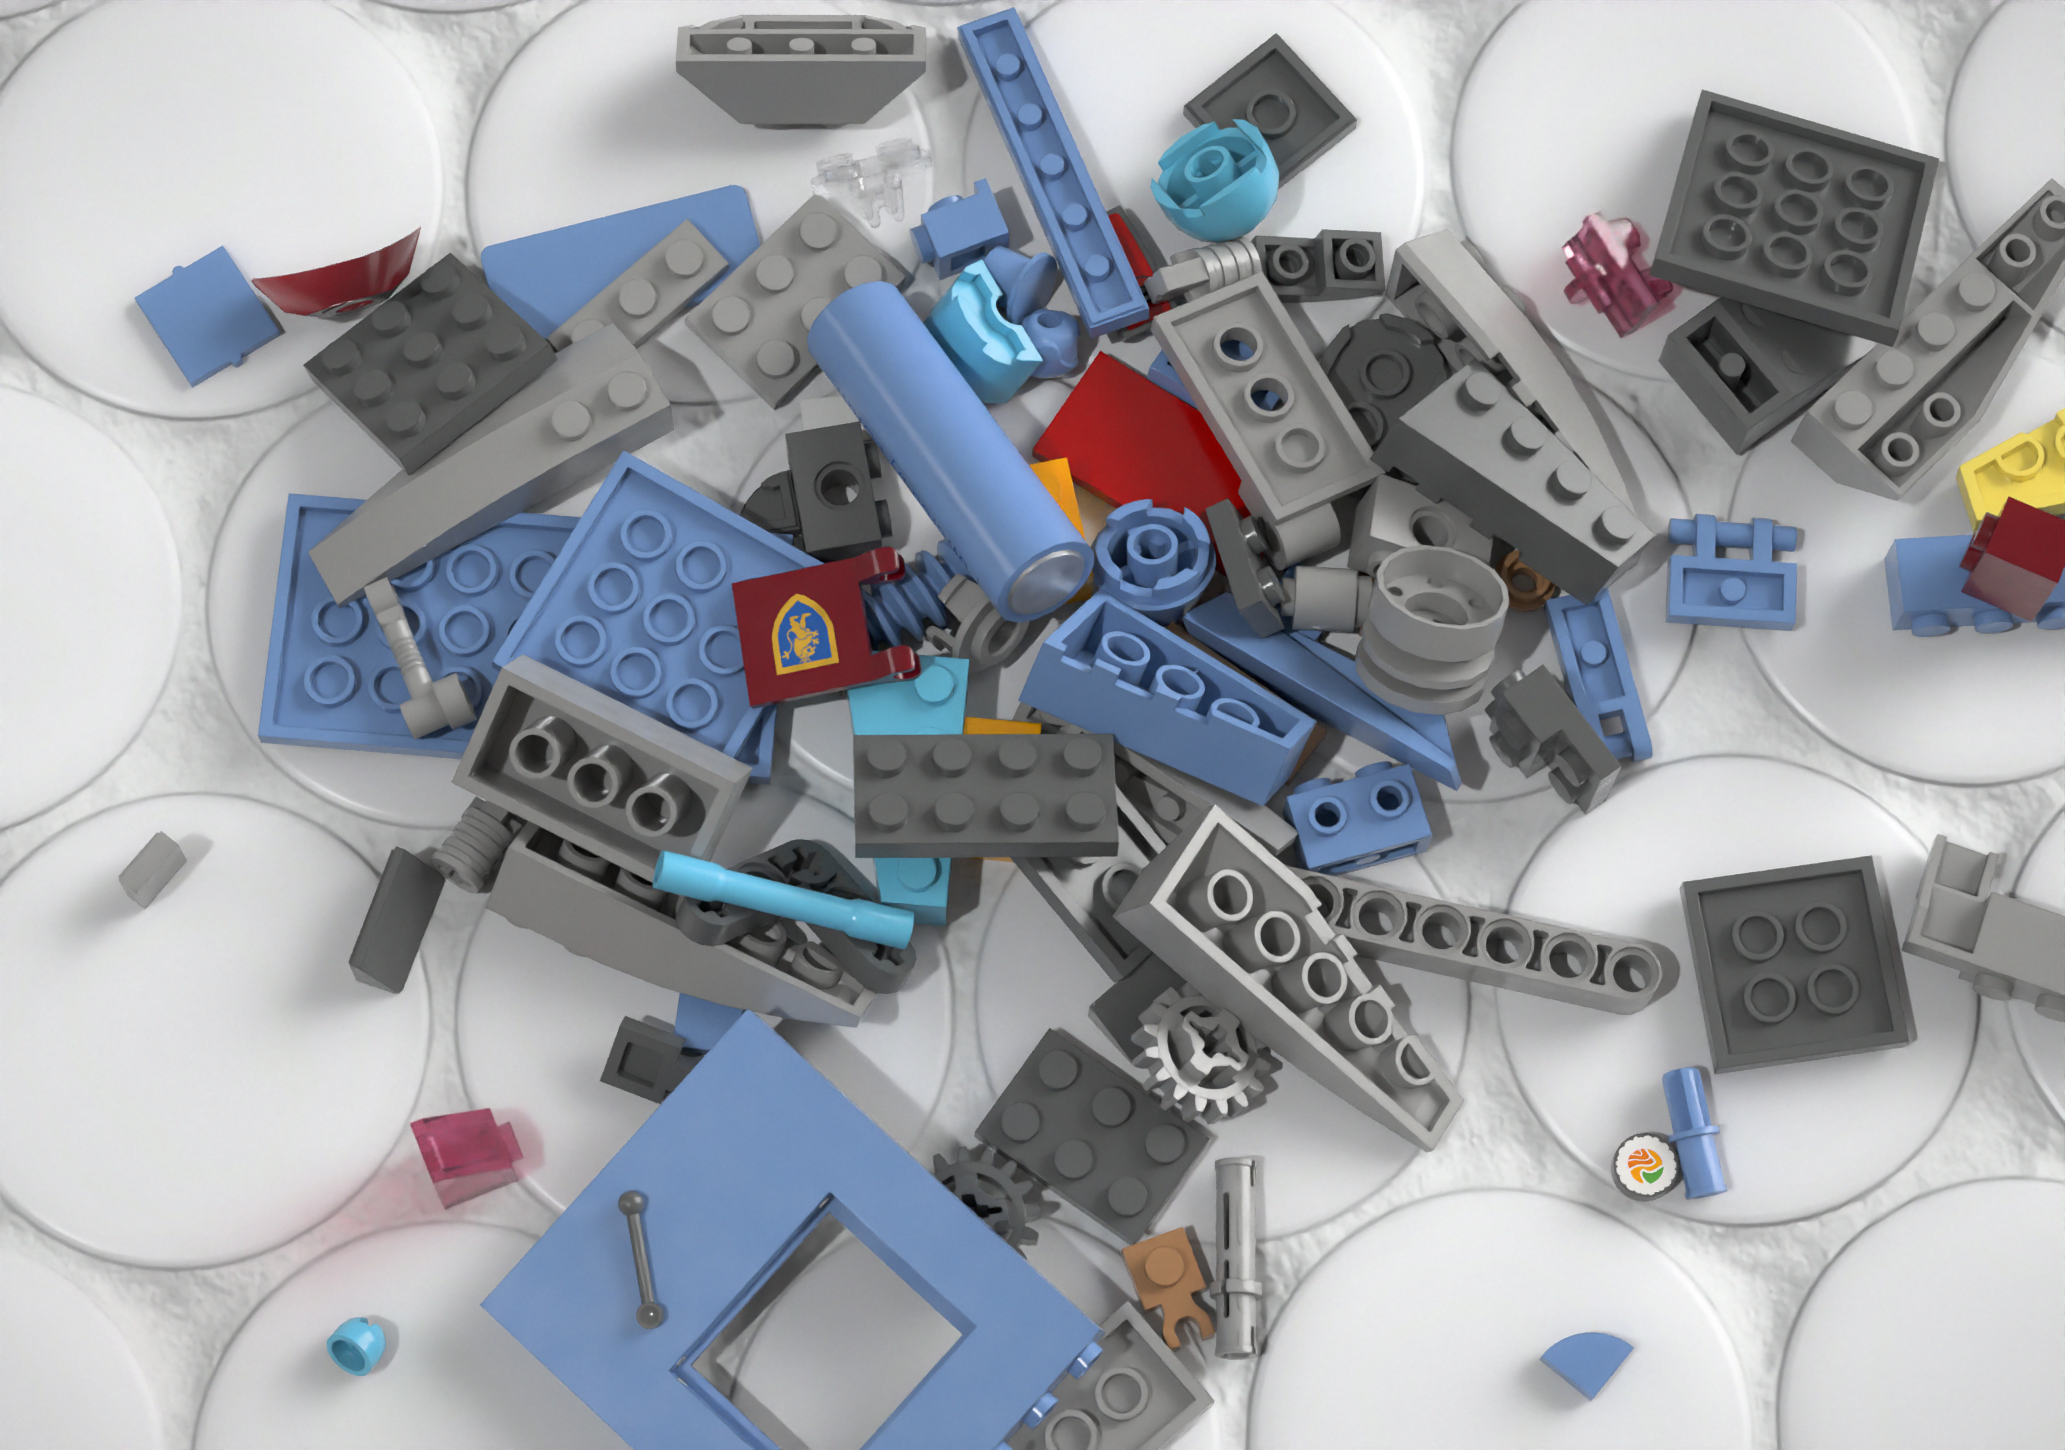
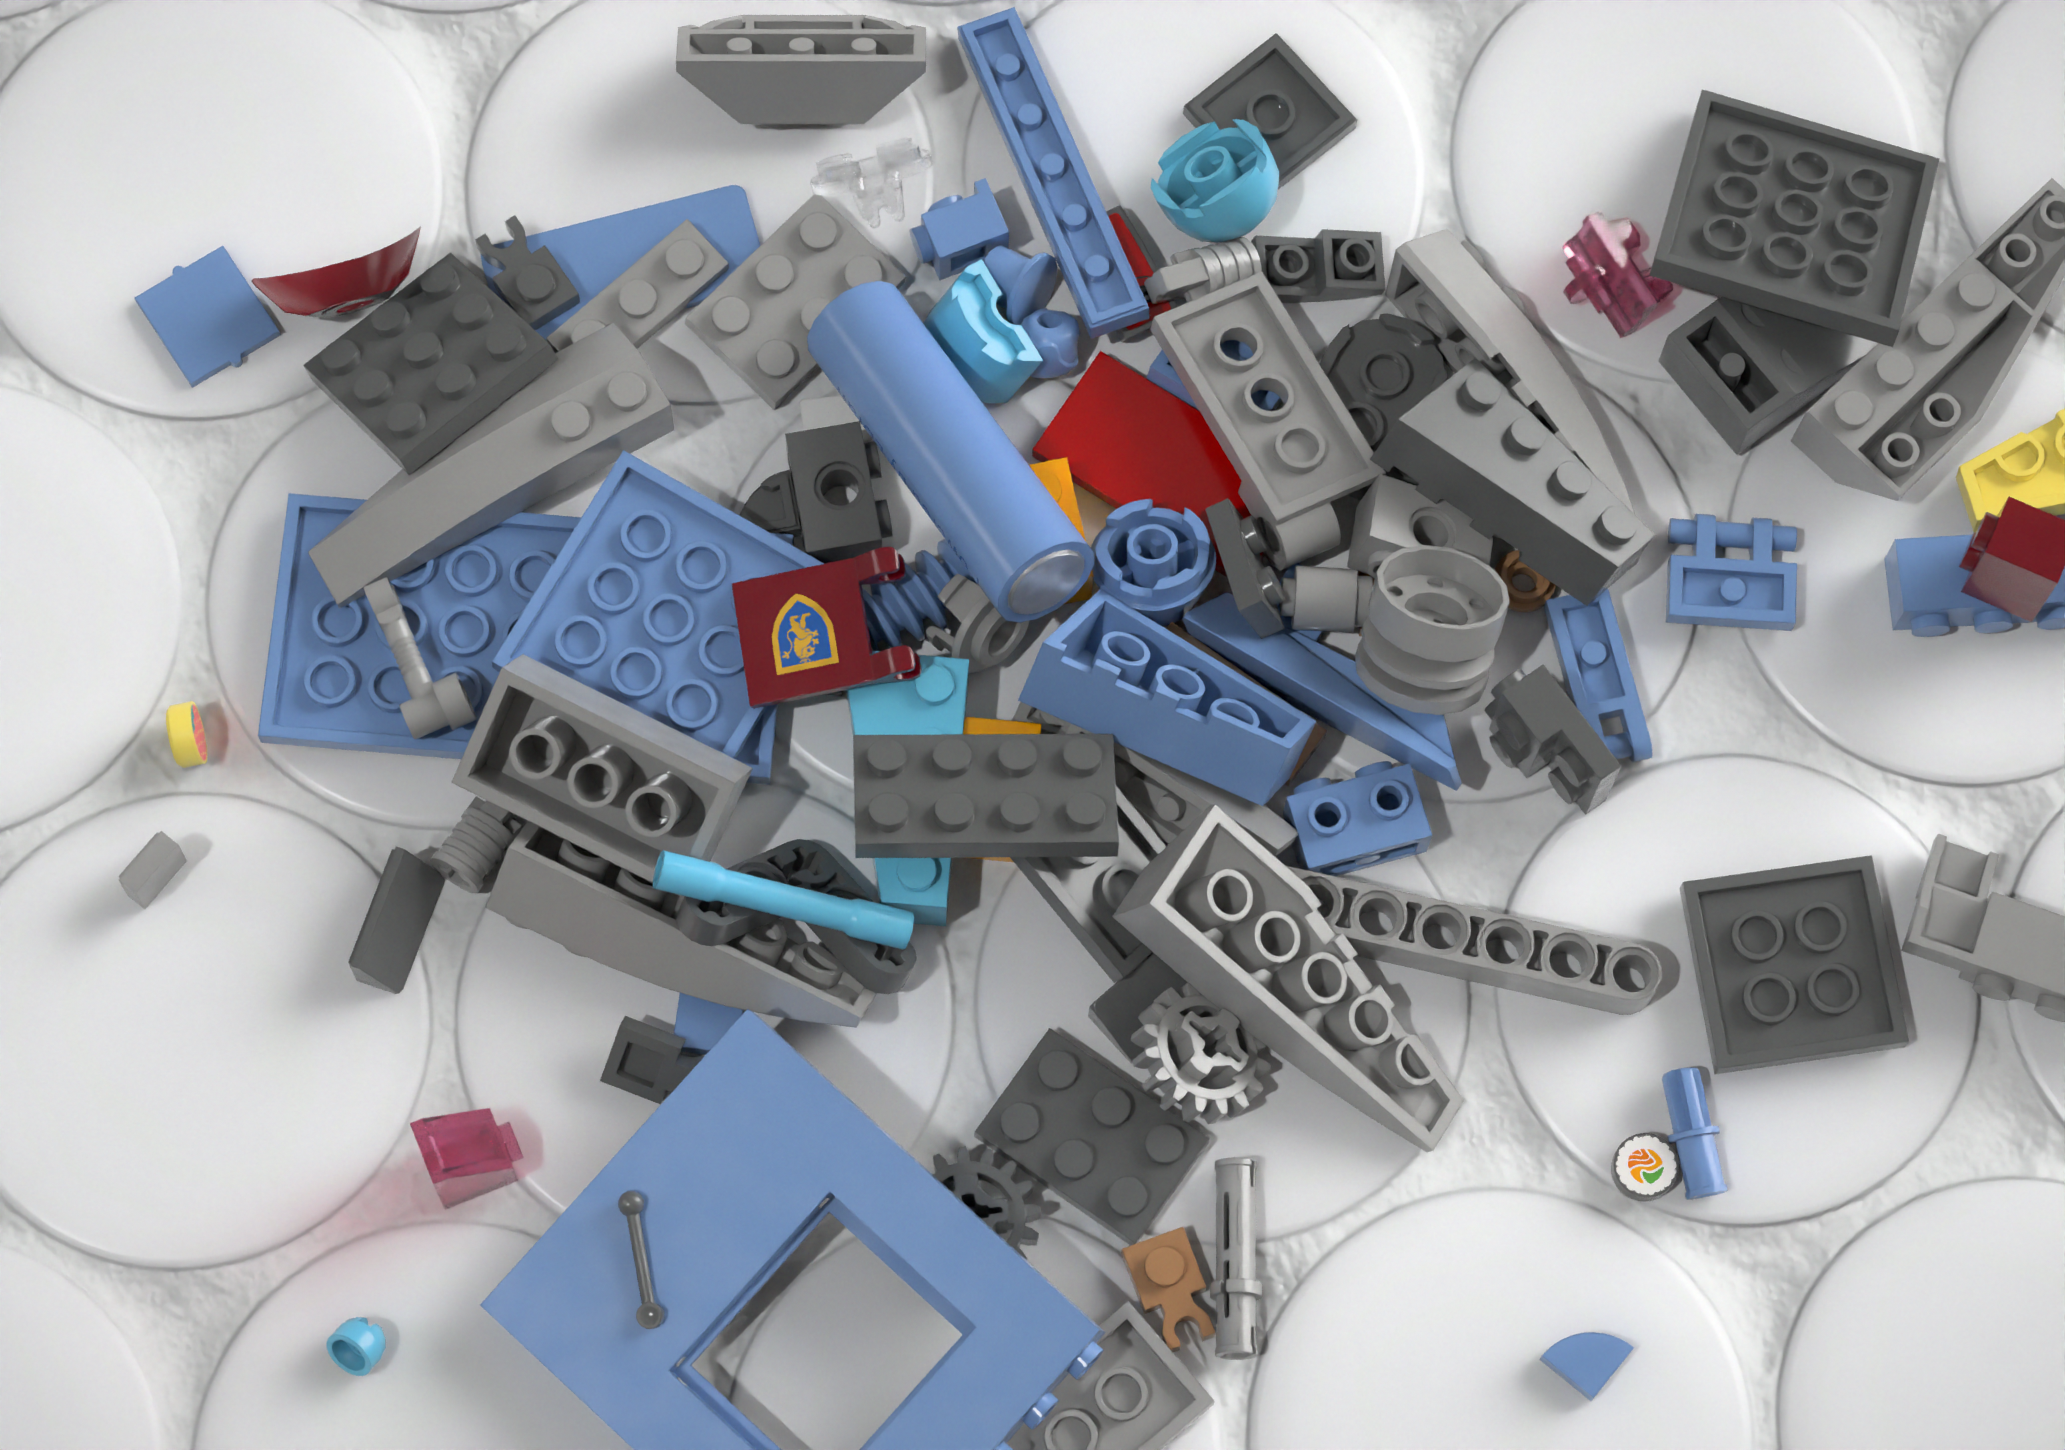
none -> light yellow tile [166,701,207,768]
none -> dark grey plate [475,215,580,330]

